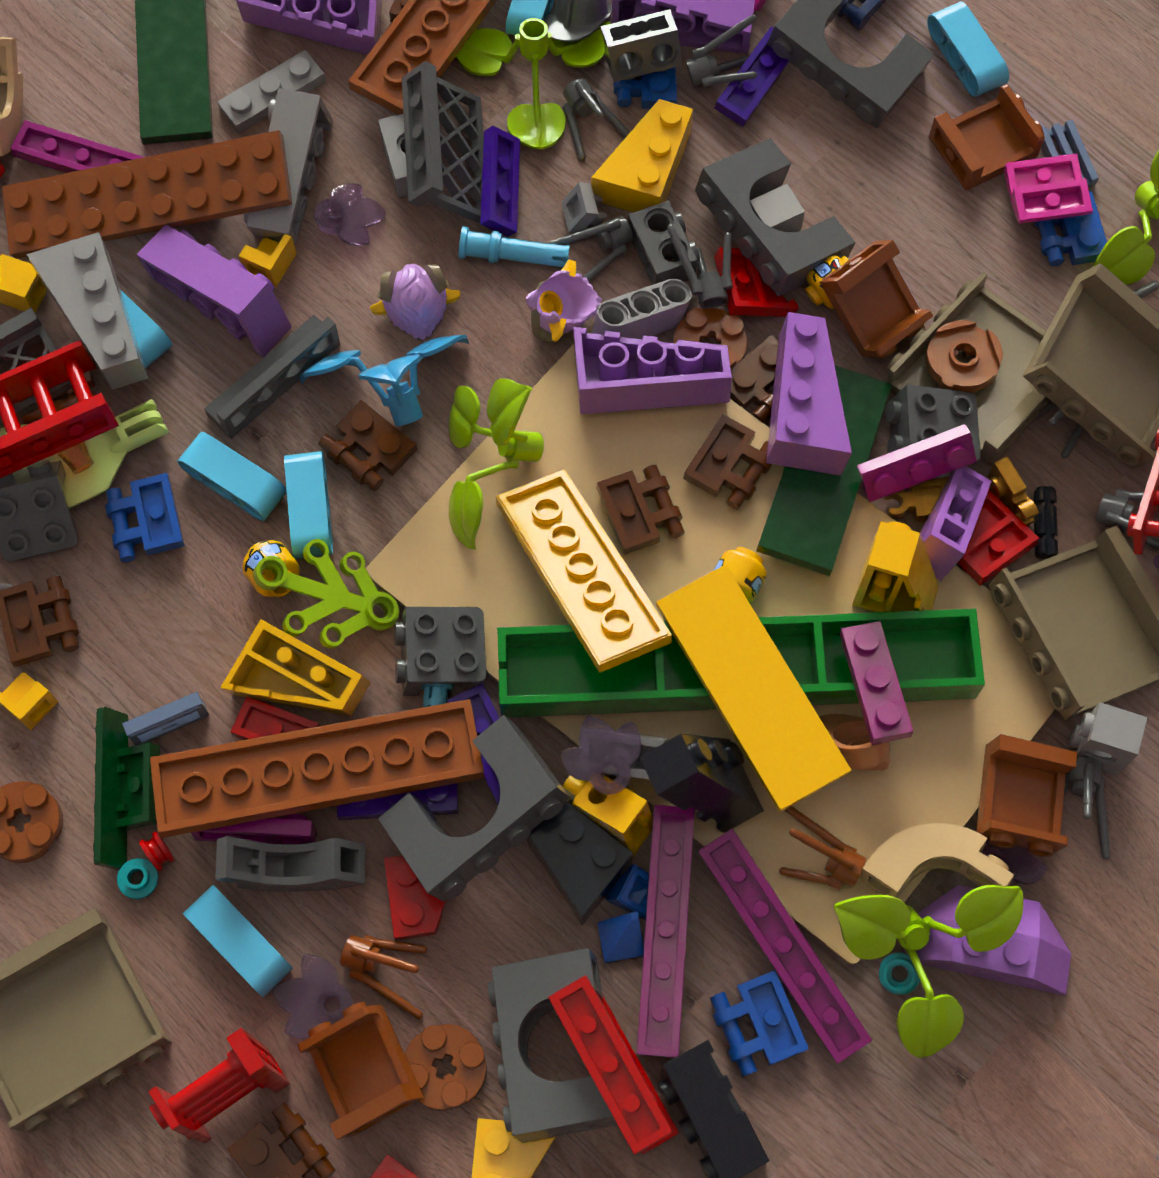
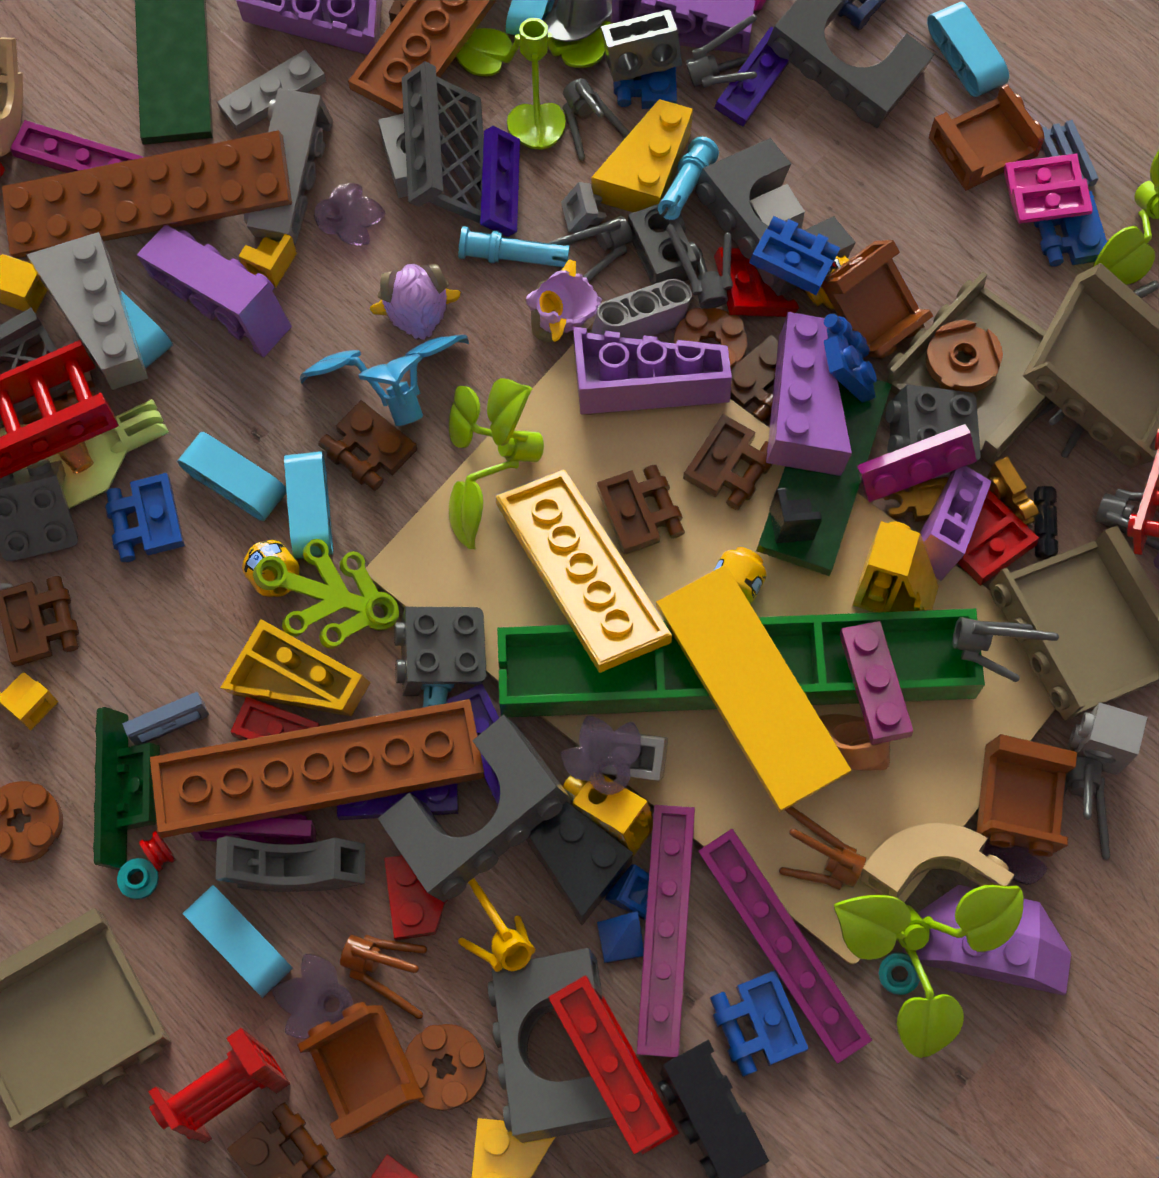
dark grey fence [204,315,341,439] -> none
black wedge [640,734,764,833] -> none
none -> yellow plant [458,878,536,972]
none -> medium azure pin [658,136,719,220]
none -> blue plate [749,216,840,295]
none -> black panel [769,488,822,543]
none -> blue plate [824,313,877,403]
none -> dark grey plant [953,617,1059,682]

